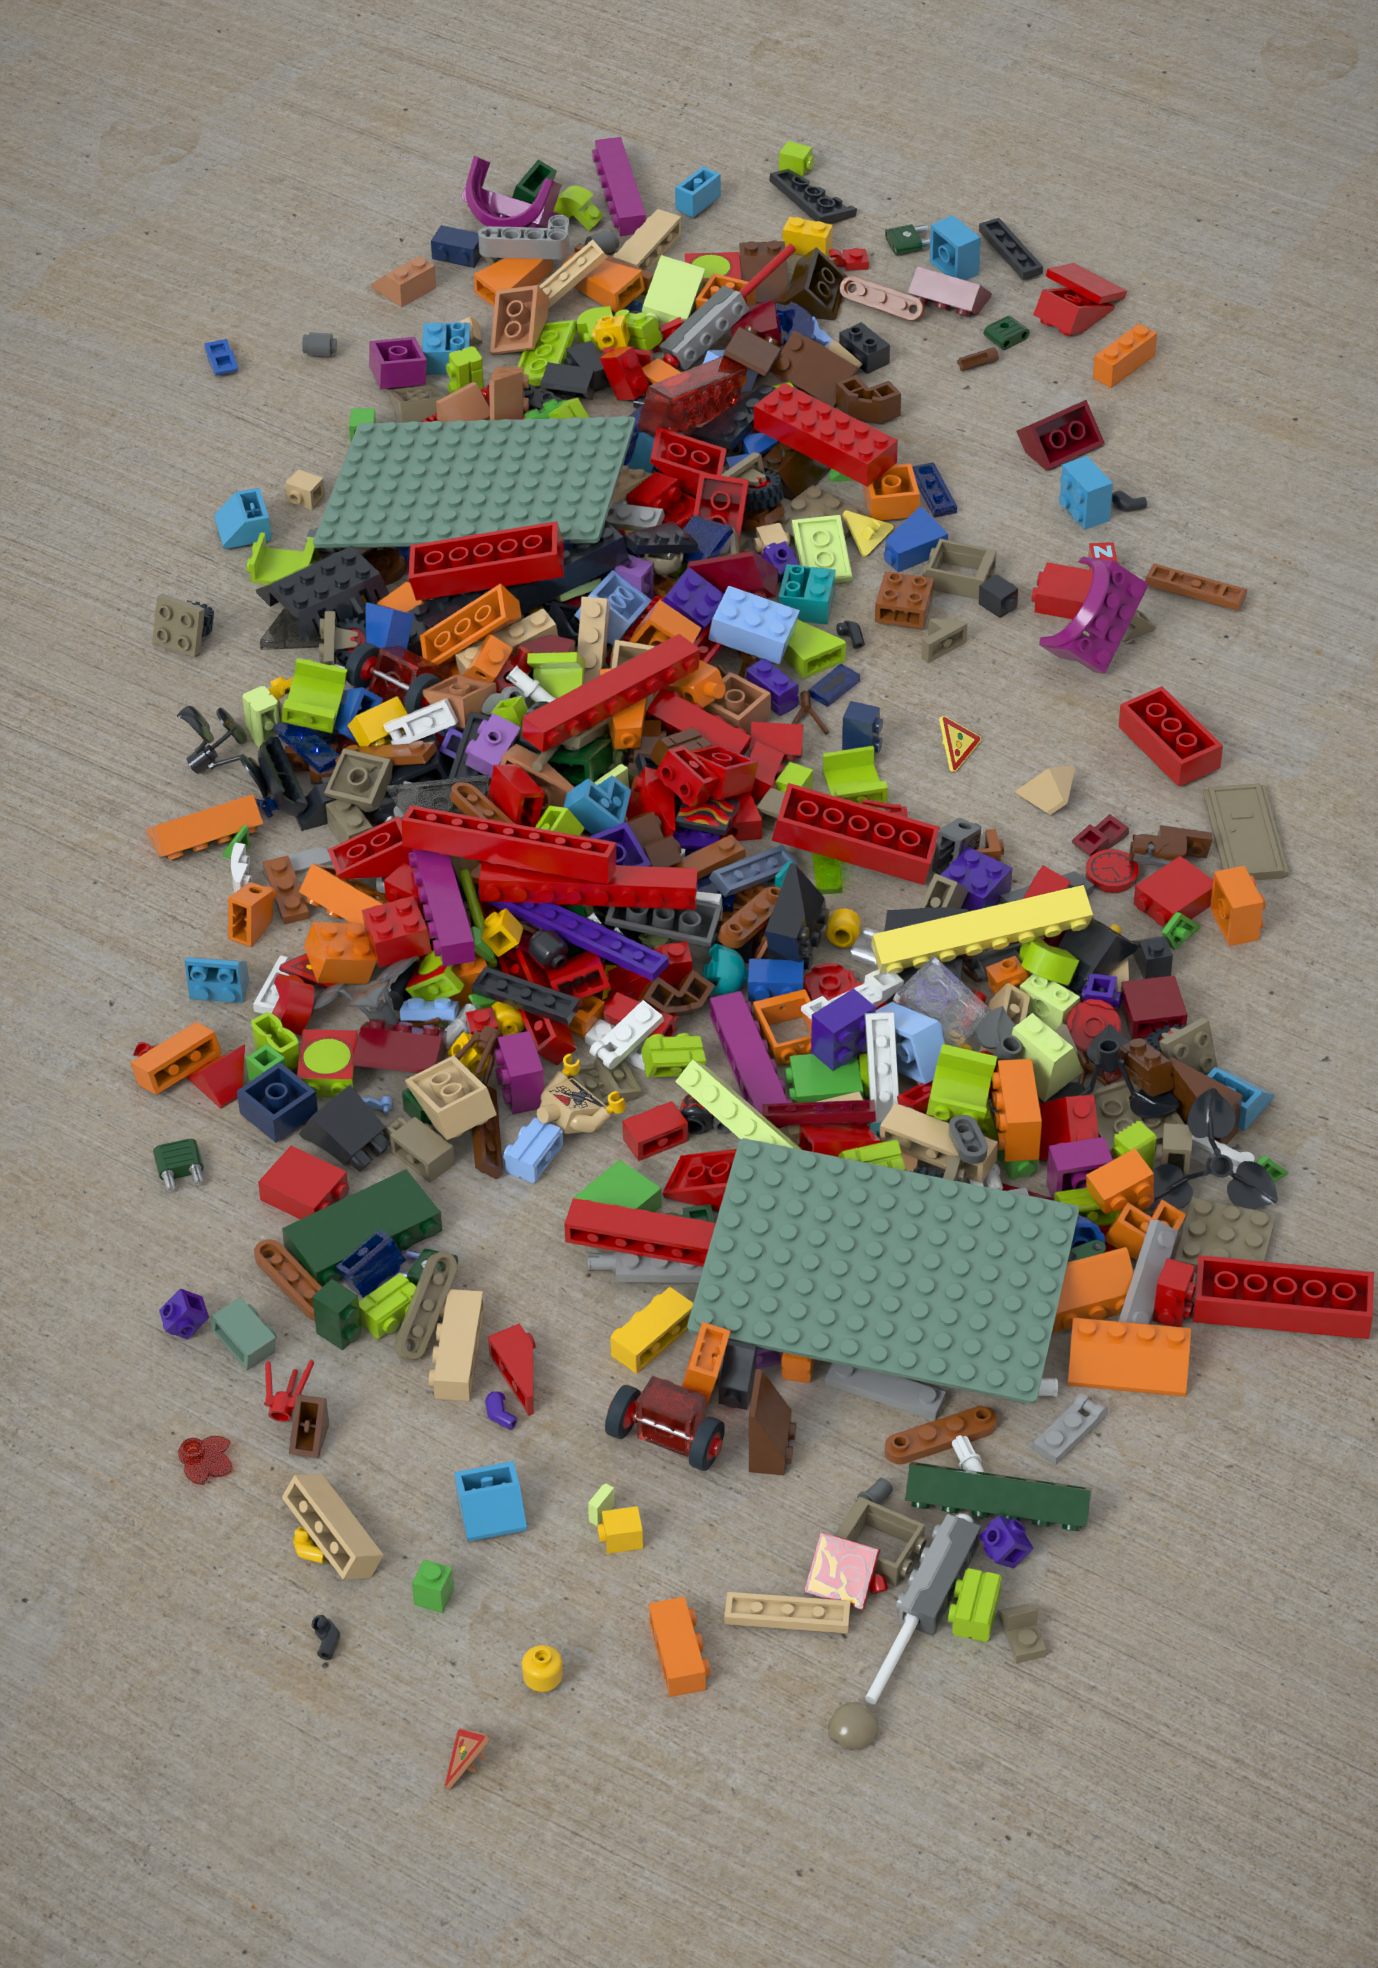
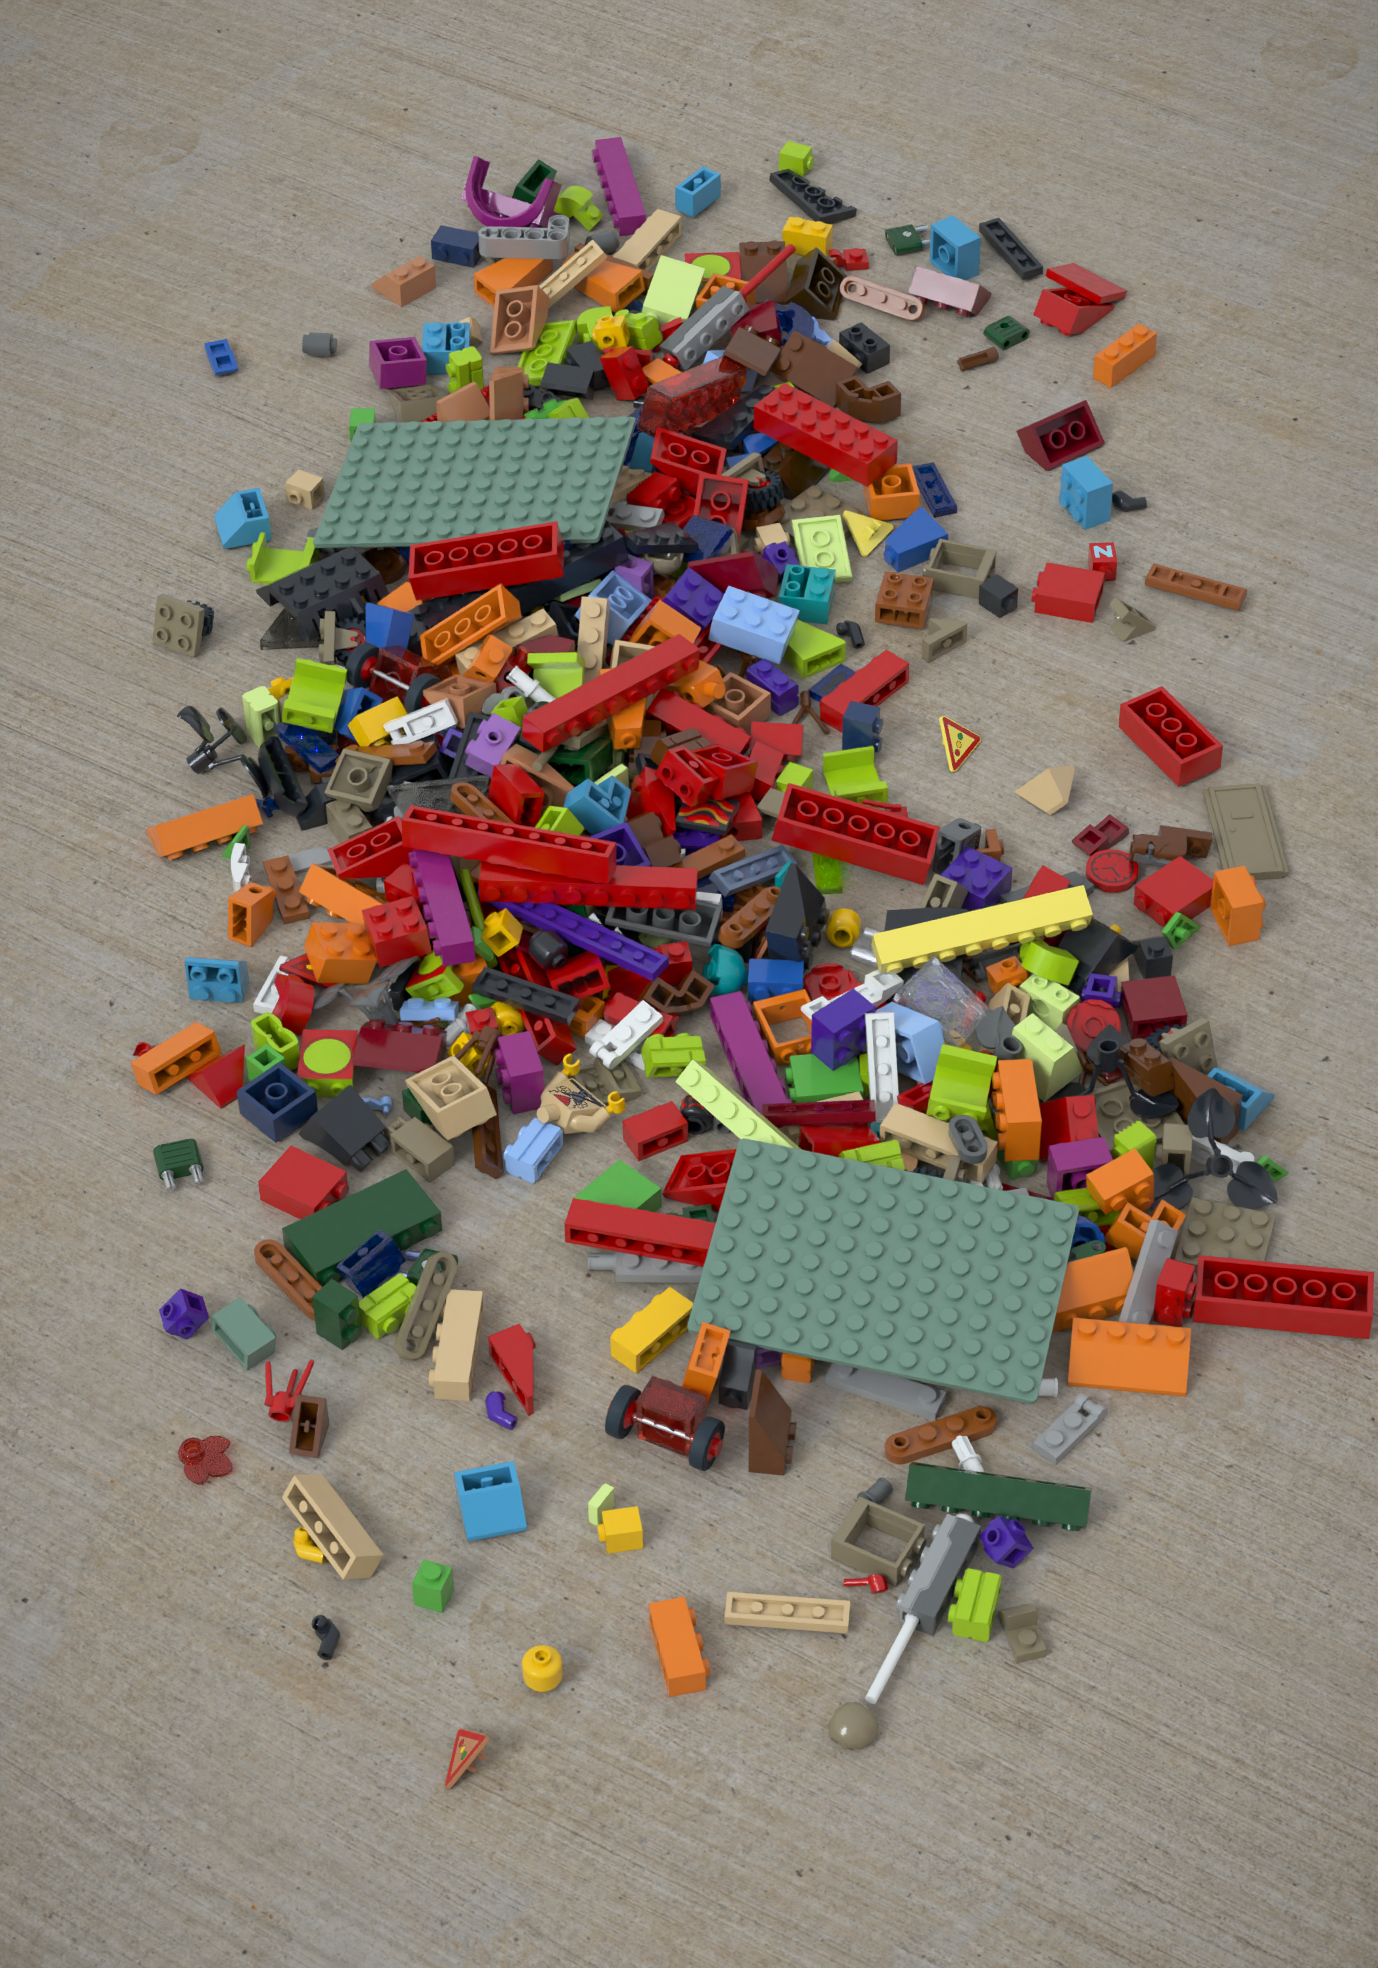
tile [804,1532,881,1609] -> none
magenta piece [1039,556,1149,674] -> none
none -> red brick [819,650,909,733]

